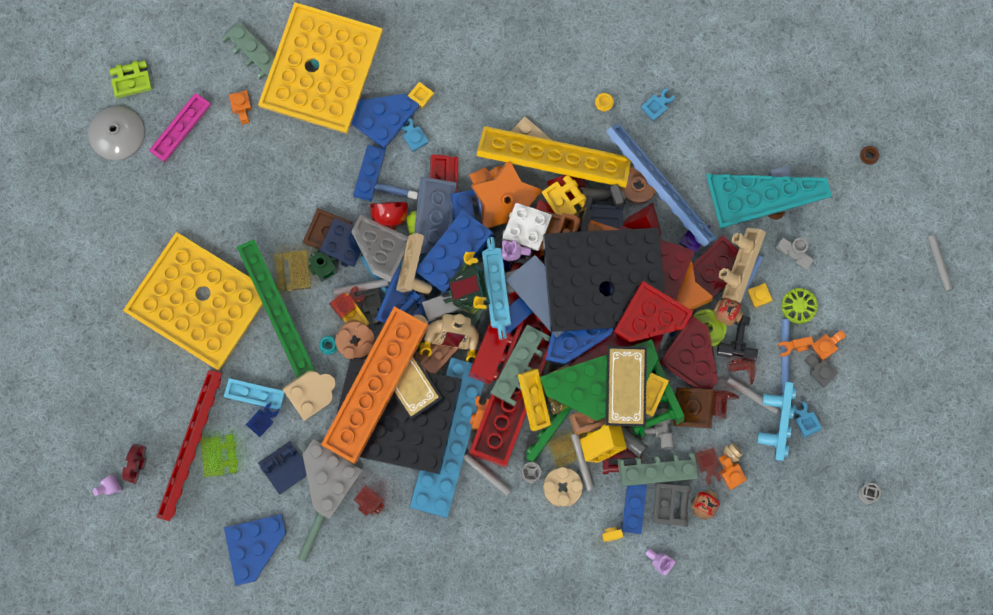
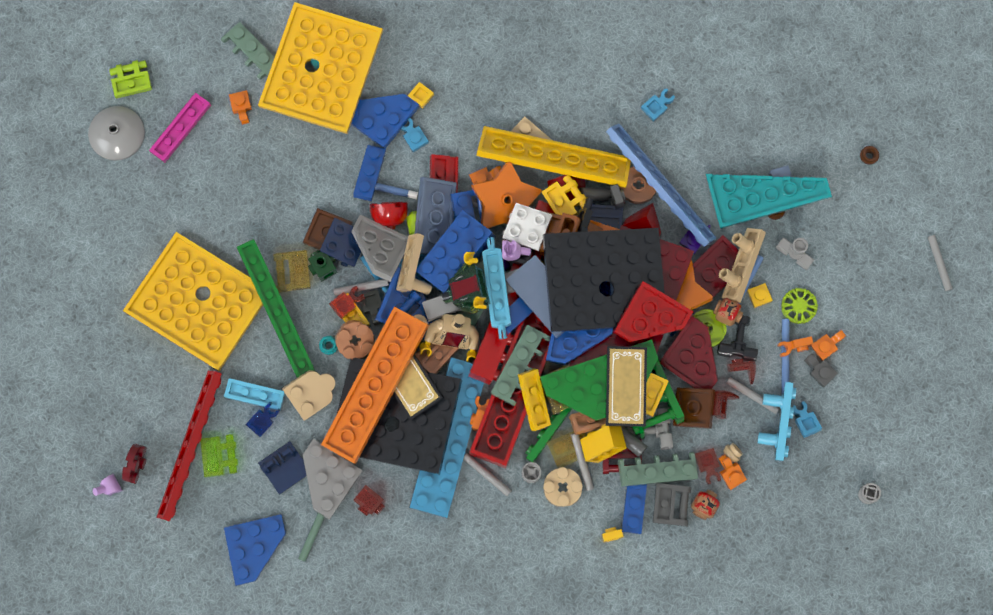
yellow plate [595,93,614,112] -> none
lavender piece [646,549,676,576] -> none

